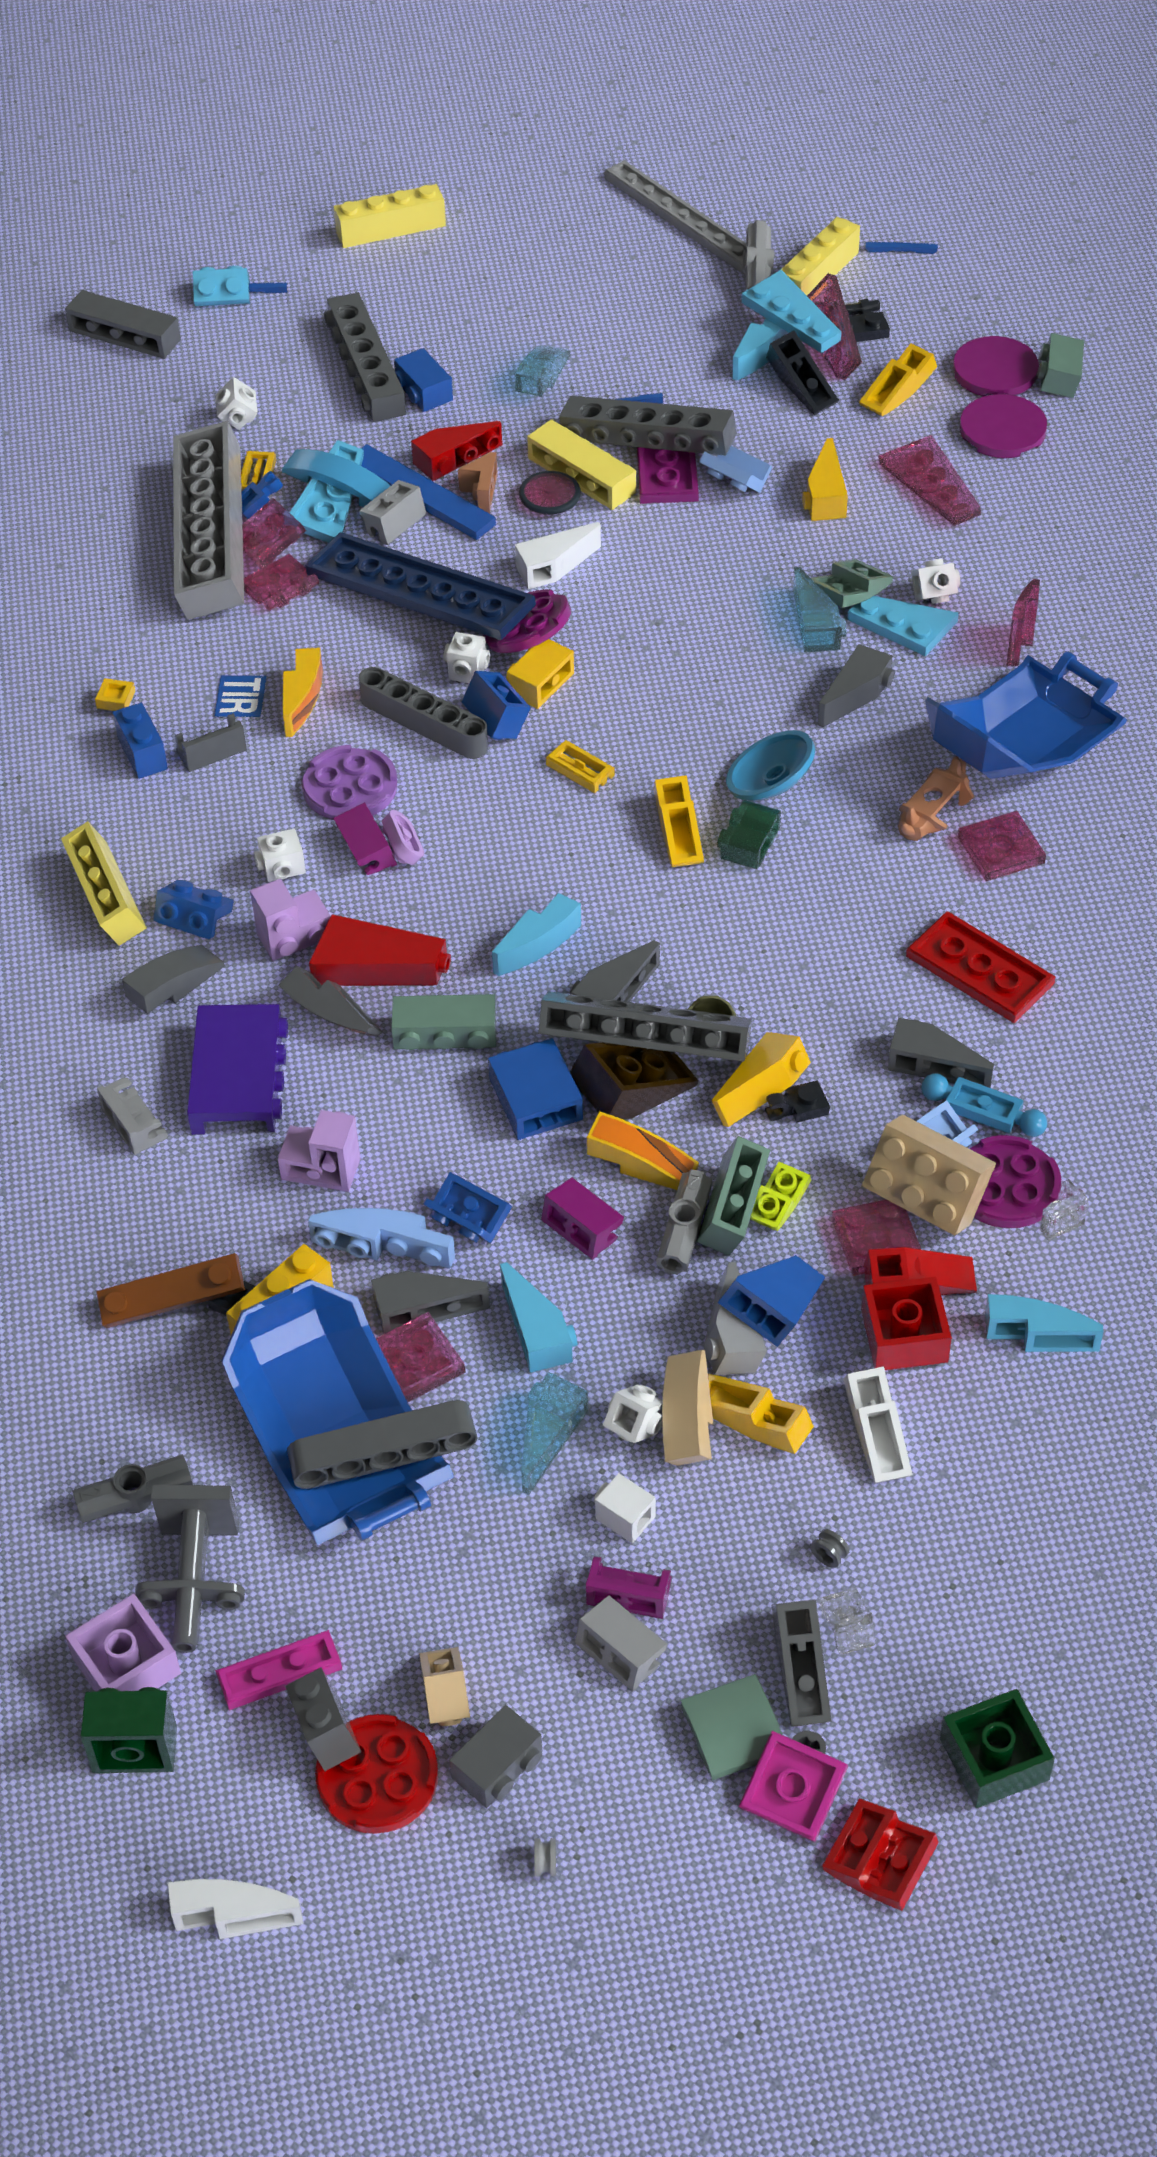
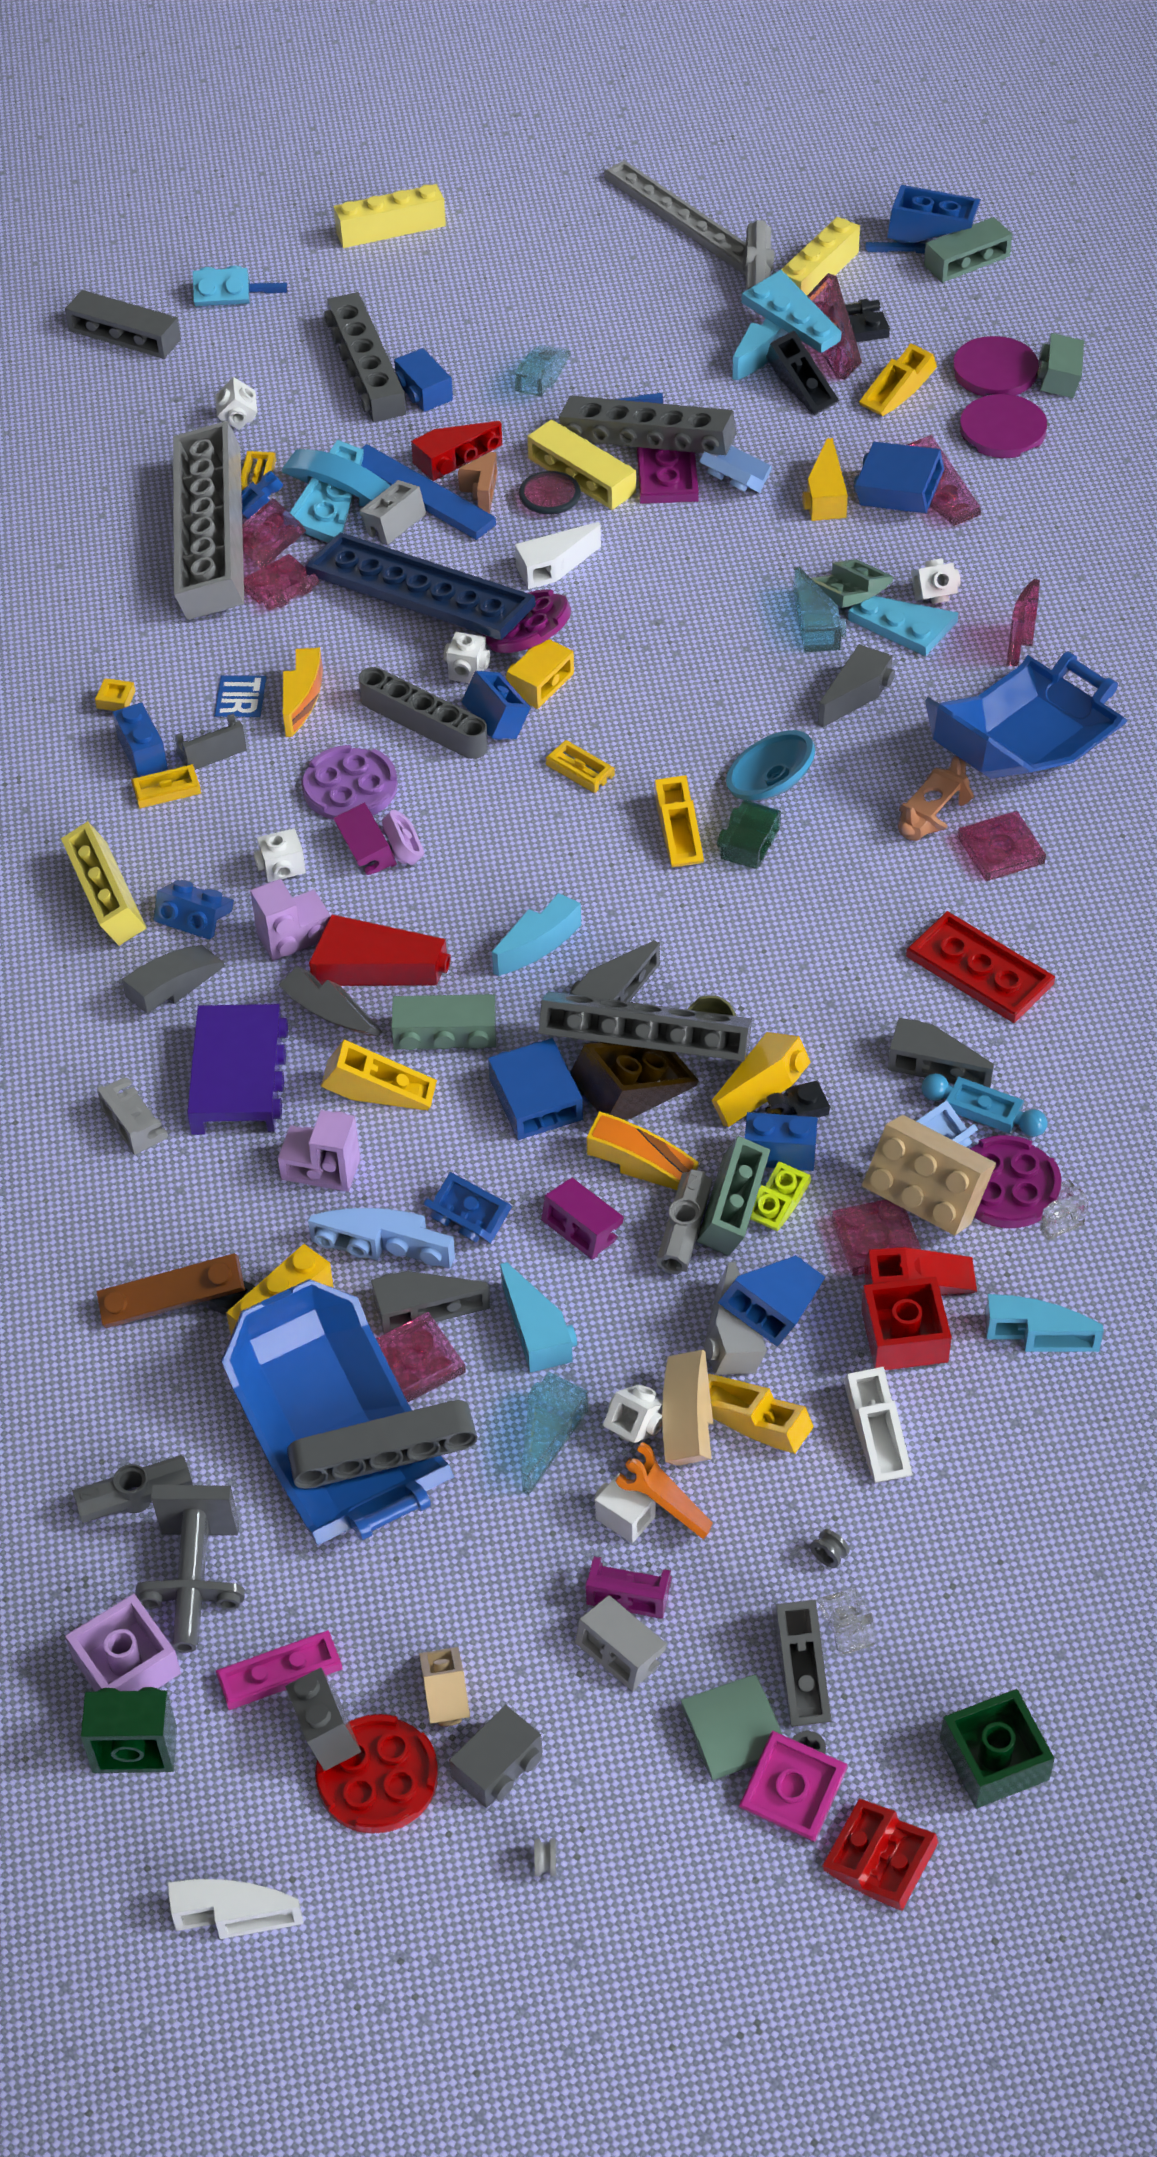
none -> yellow tile [131,764,201,809]
none -> yellow slope [320,1039,437,1111]
none -> orange flag [615,1442,713,1540]
none -> blue brick [745,1112,818,1171]
none -> blue brick [853,441,944,514]
none -> blue slope [887,185,981,244]
none -> sand green brick [924,217,1012,283]

